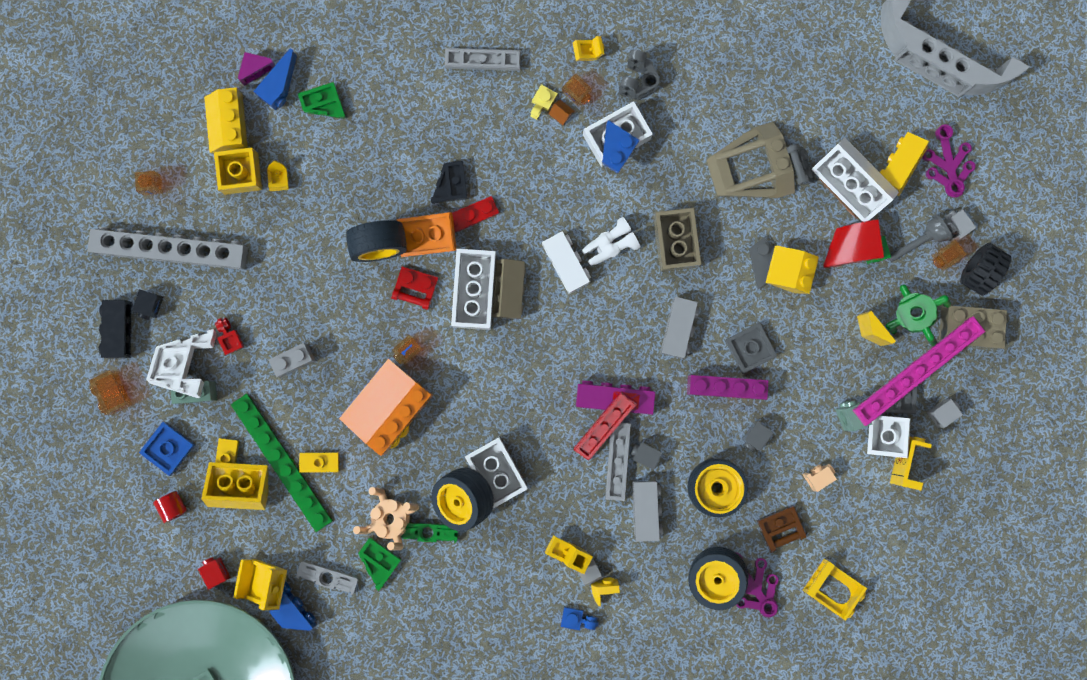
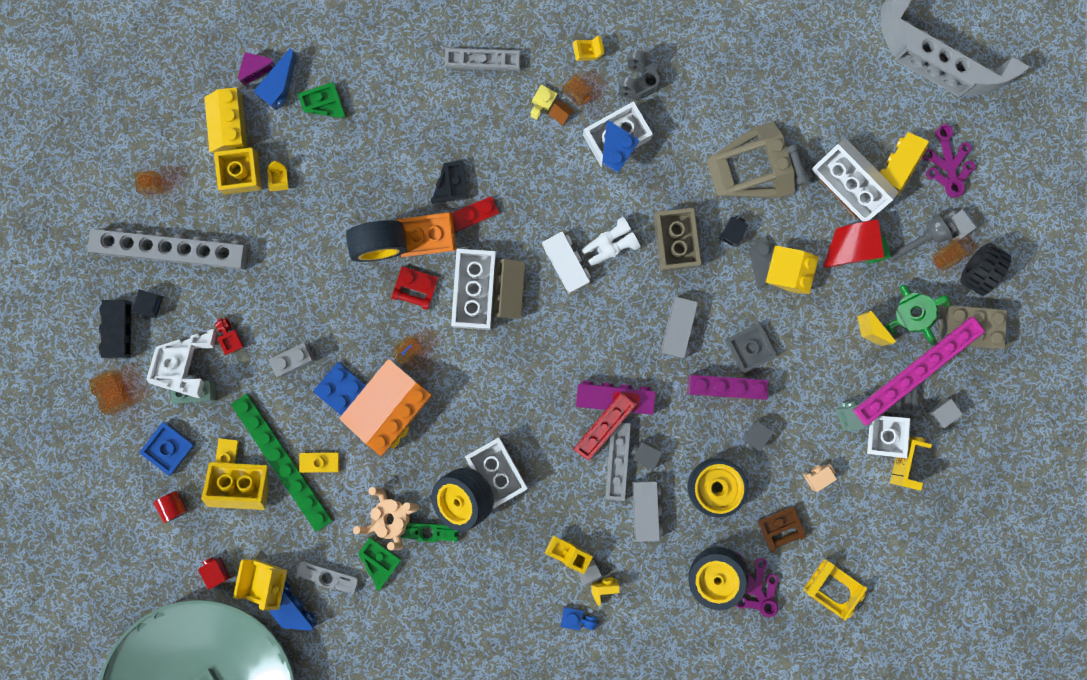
none -> blue plate [313,362,366,416]
none -> black brick [718,216,749,247]

